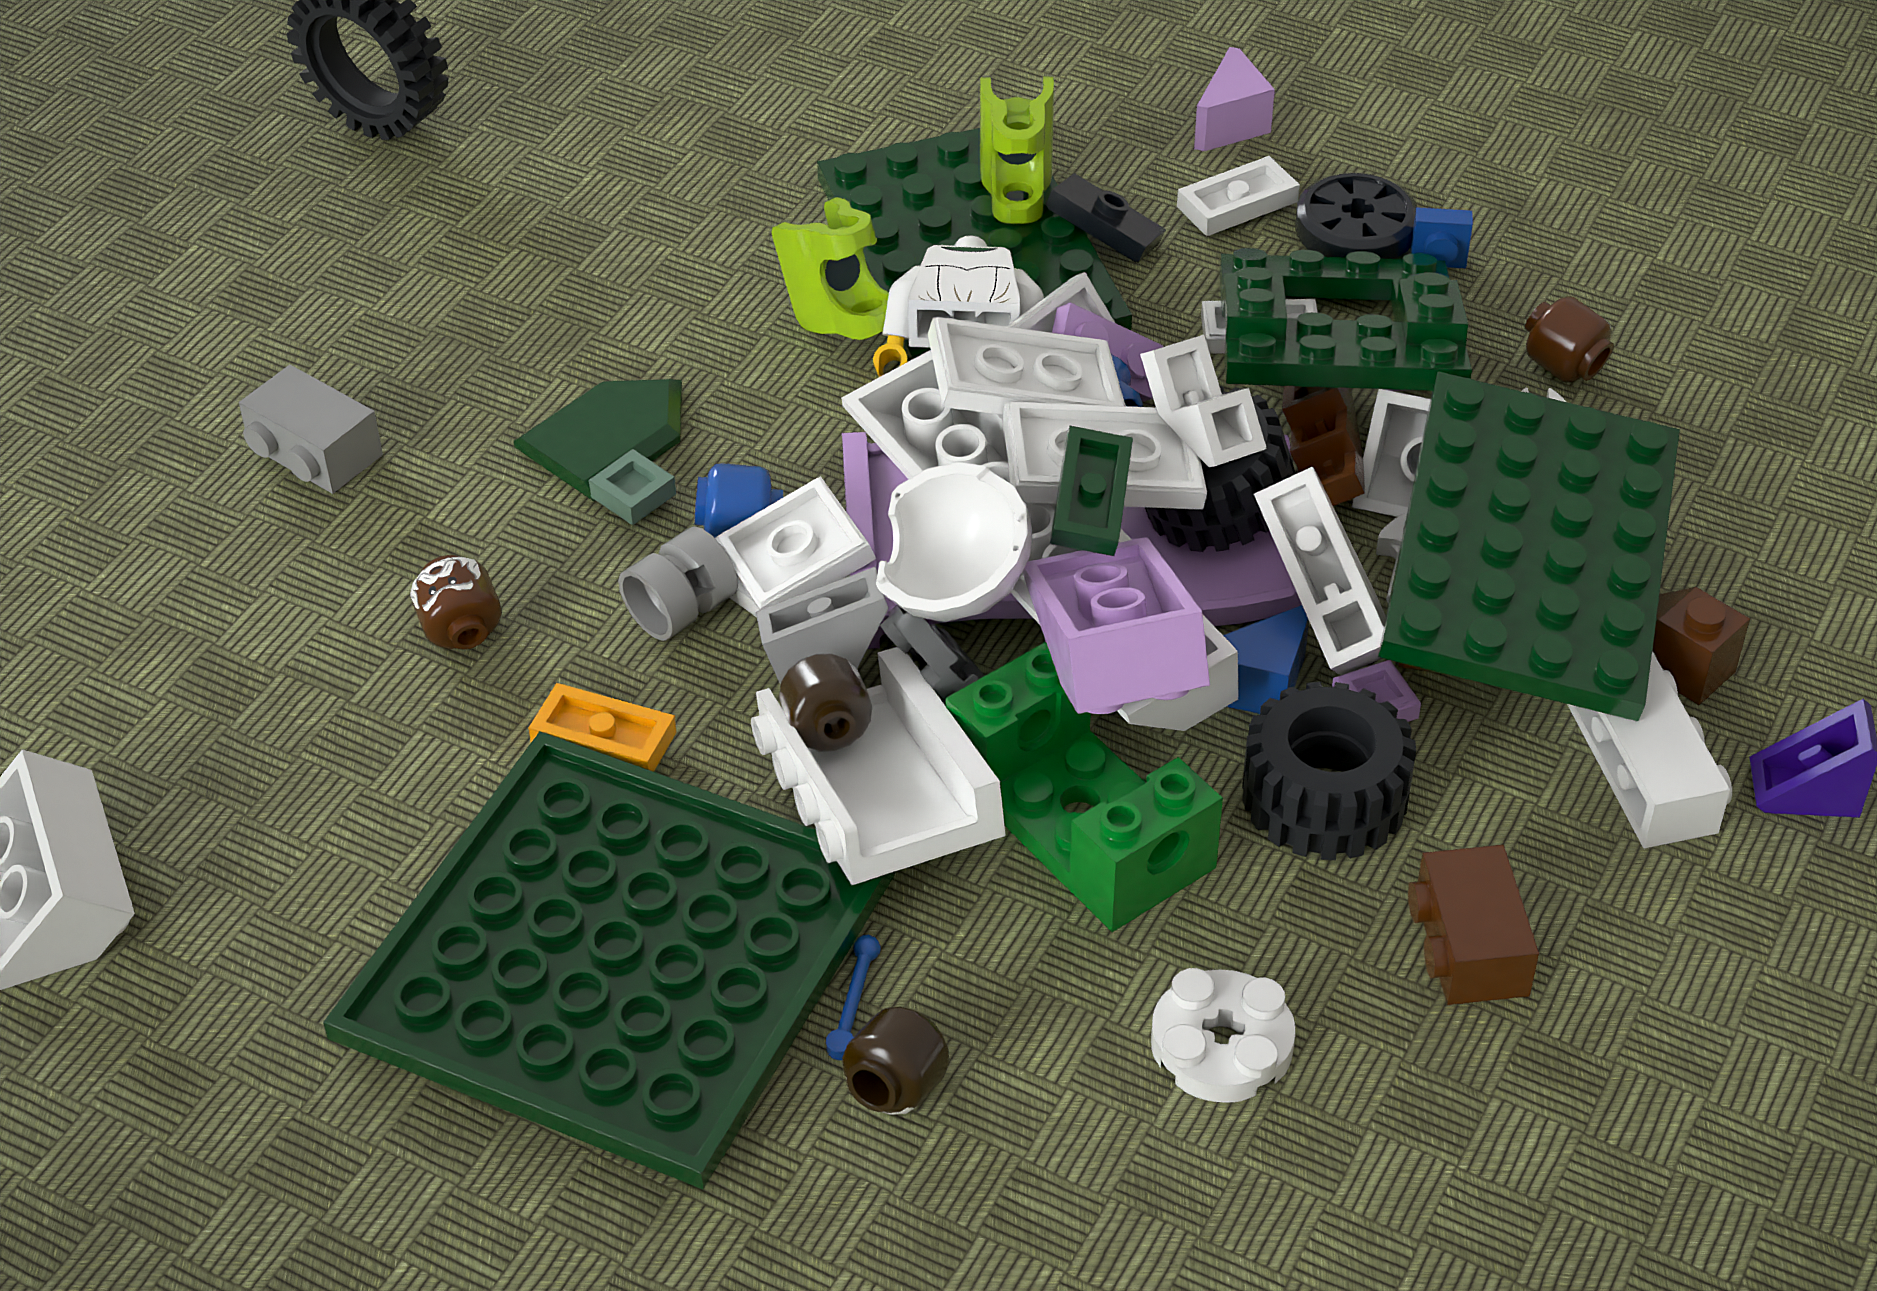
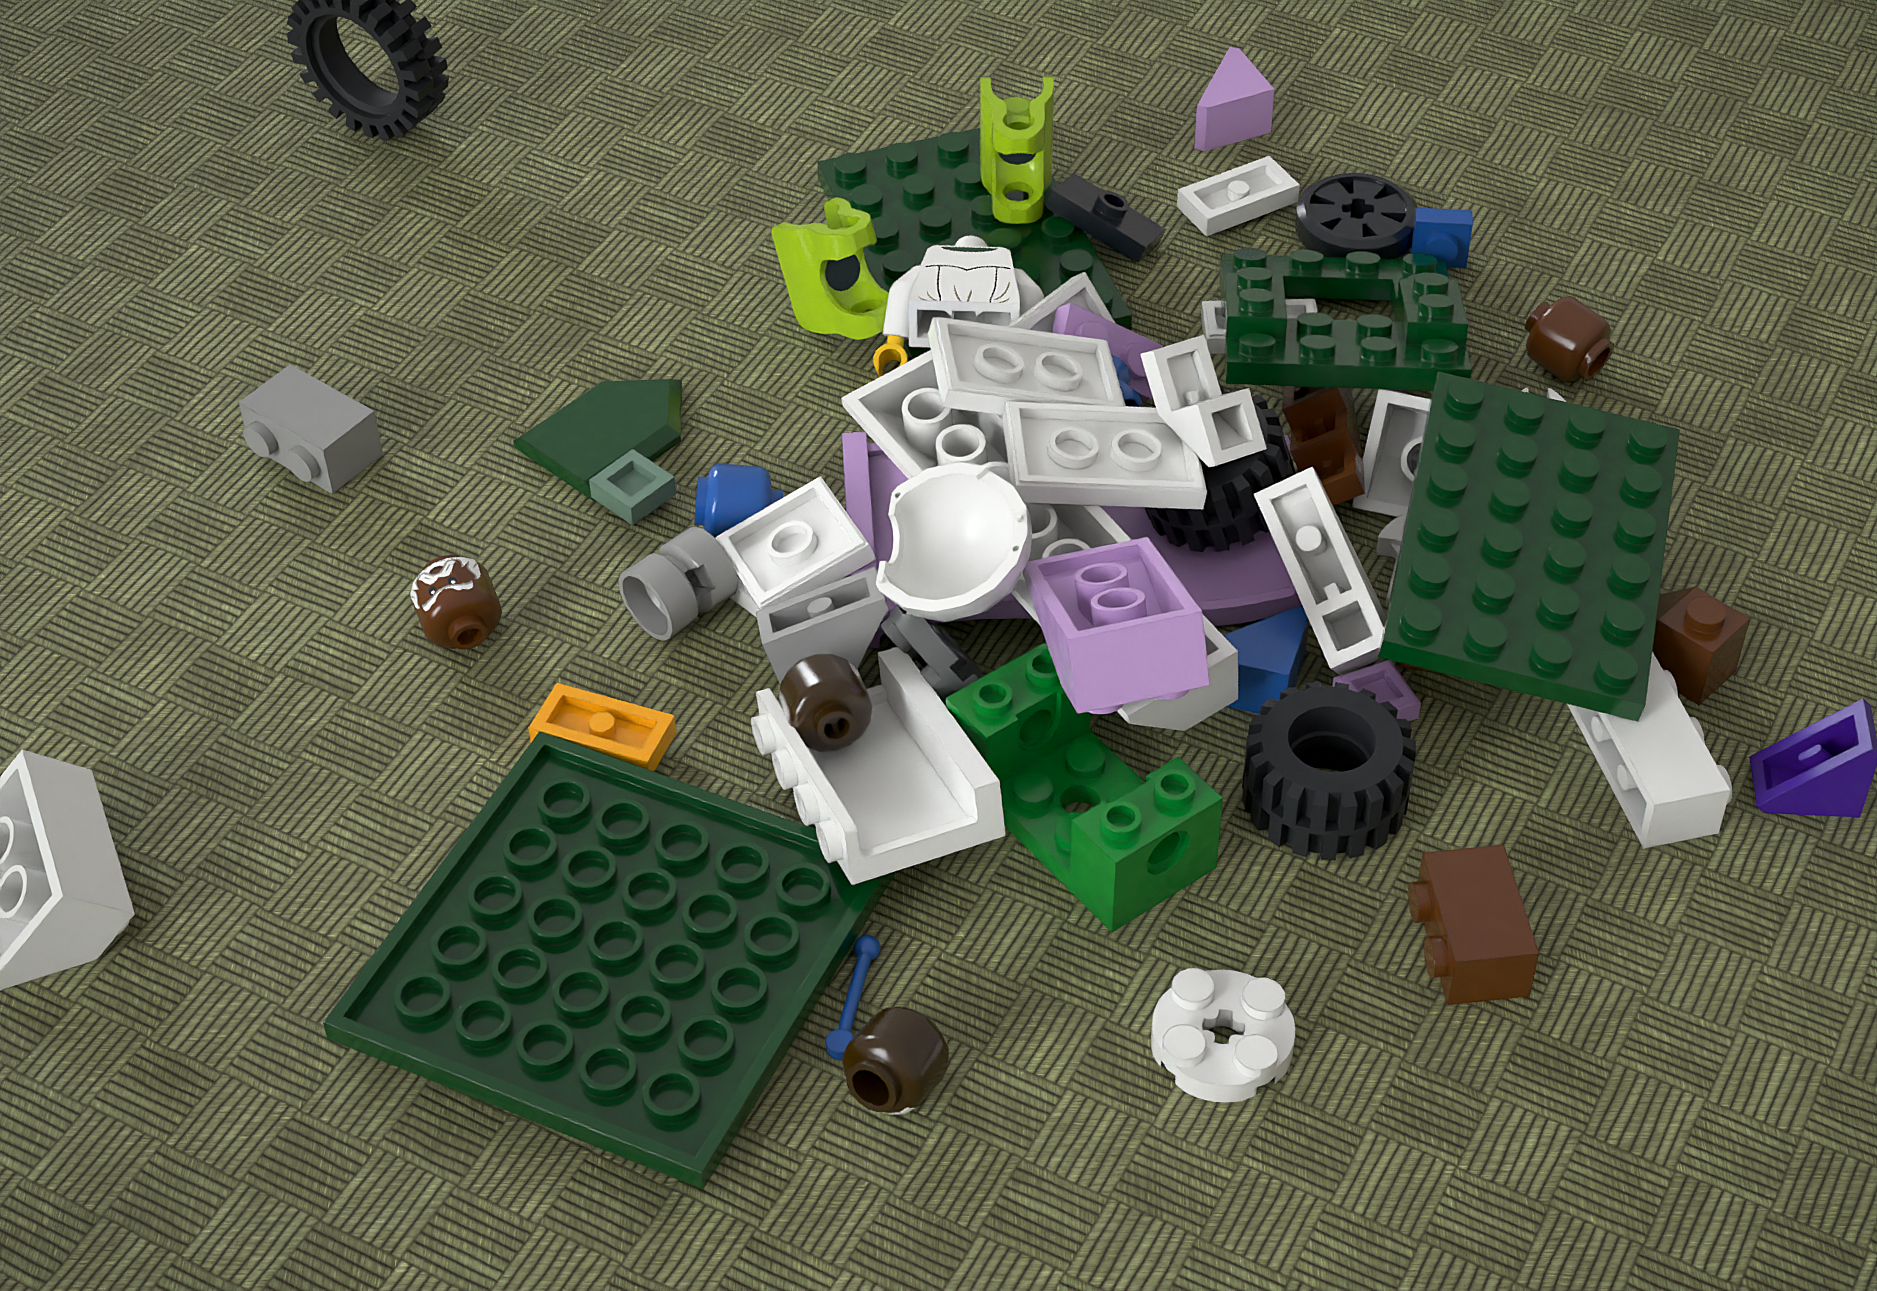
dark green plate [1050,425,1133,556] -> none

